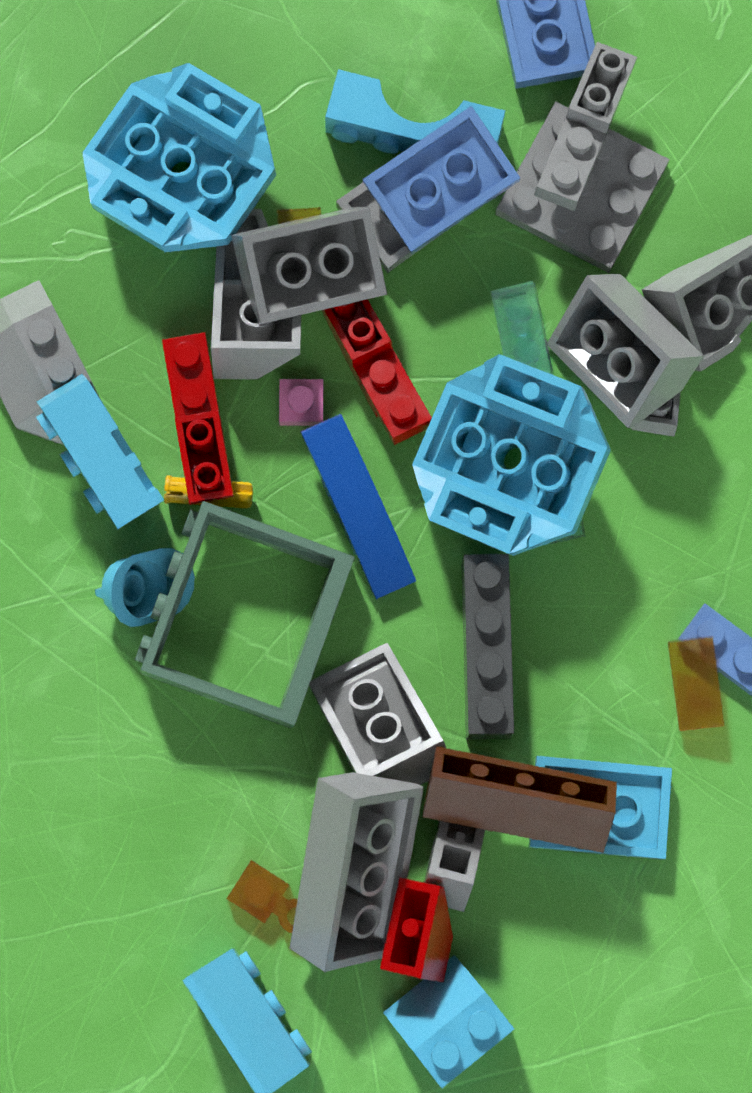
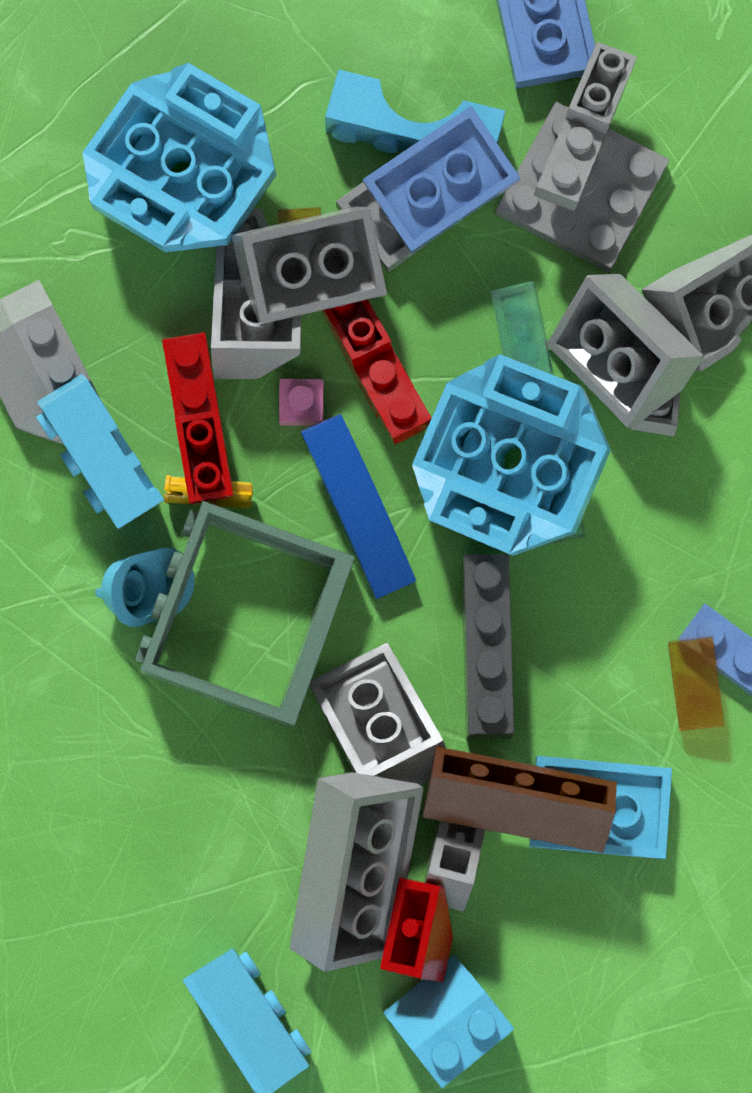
clear orange plate [226,860,298,933] -> none

